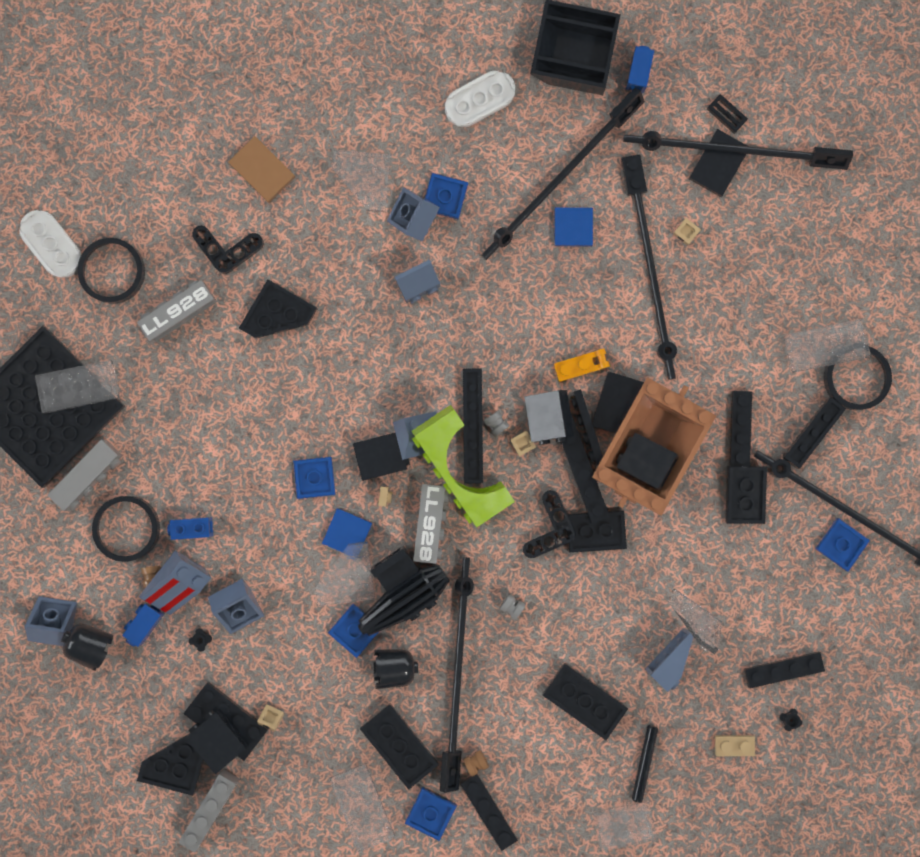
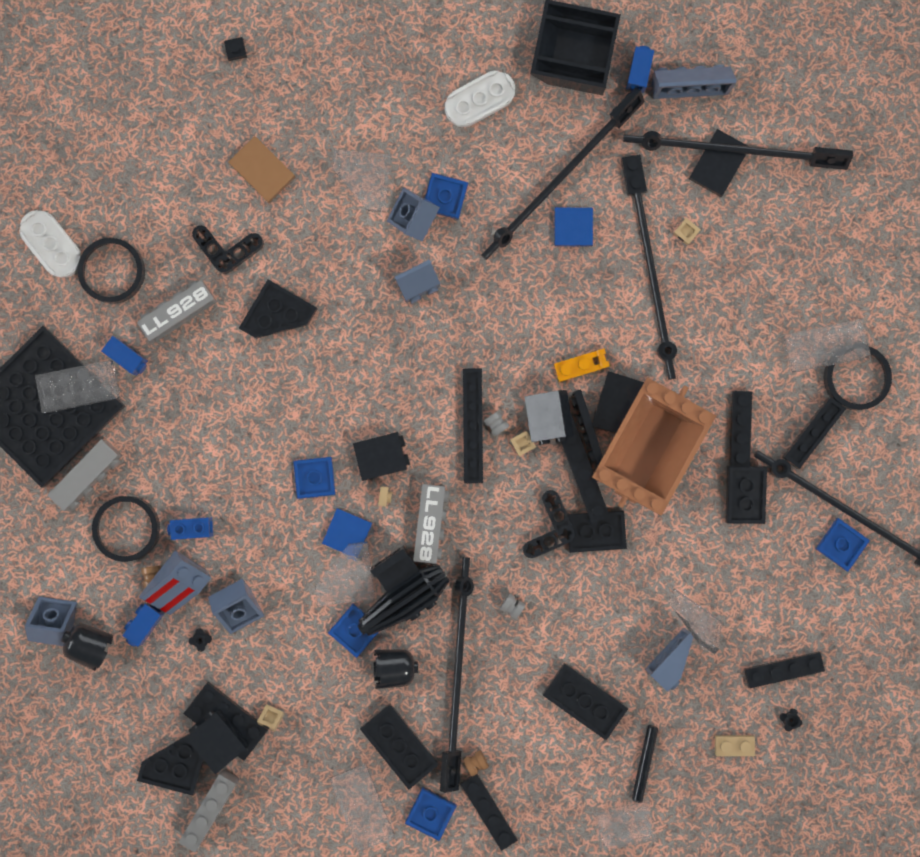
sand blue slope [393,411,437,460] -> none
lime arch [412,405,515,528] -> none
black brick [616,433,679,491] -> none
black tile [707,94,748,134] -> none
none -> blue brick [101,336,148,376]
none -> black plate [224,37,247,61]
none -> sand blue slope [652,65,736,99]

